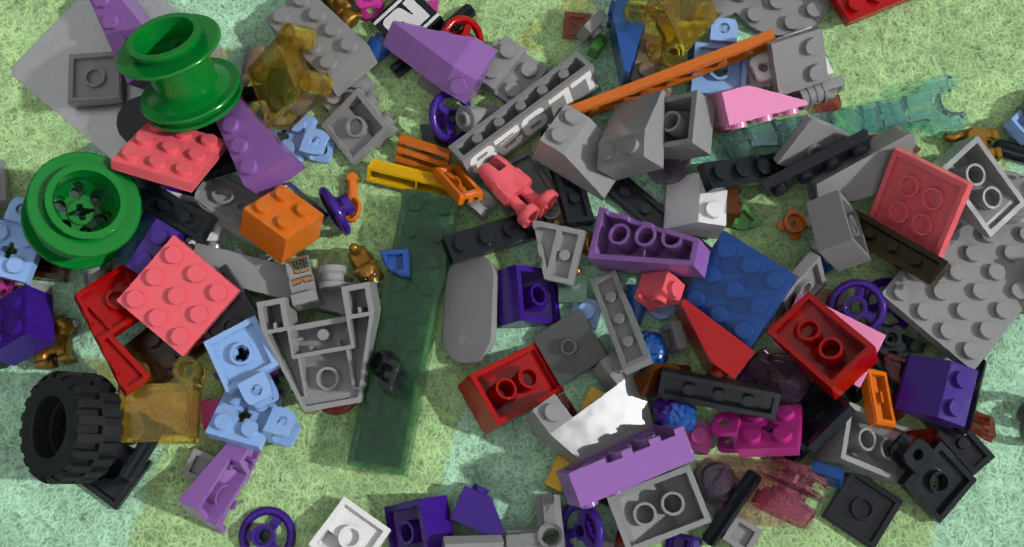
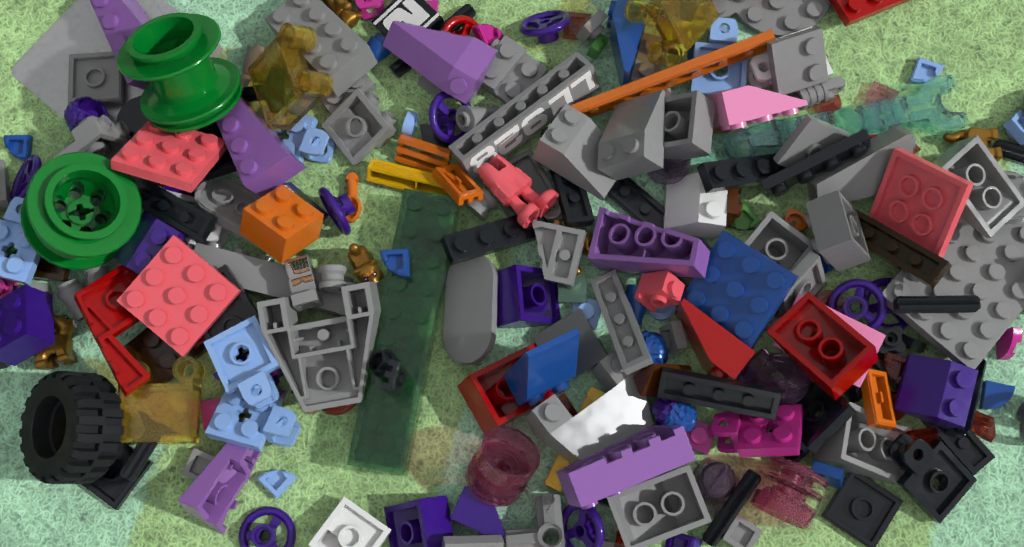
none -> blue tile [4,135,33,161]
none -> dark purple piece [11,155,42,200]
none -> light grey plate [55,115,131,159]
none -> light grey cone [57,278,85,322]
none -> dark purple piece [64,96,109,132]
none -> light blue tile [256,470,298,499]
none -> light blue tile [401,110,419,137]
none -> clear pink wheel [465,427,540,507]
none -> dark pink tile [471,24,504,46]
none -> blue slope [503,328,580,407]
none -> dark purple piece [519,10,571,44]
none -> light grey brick [745,211,814,272]
none -> tile [862,81,899,109]
none -> black axle [893,295,981,313]
none -> light blue tile [908,57,944,84]
none -> blue tile [979,380,1015,410]
none -> dark pink tile [996,327,1023,360]

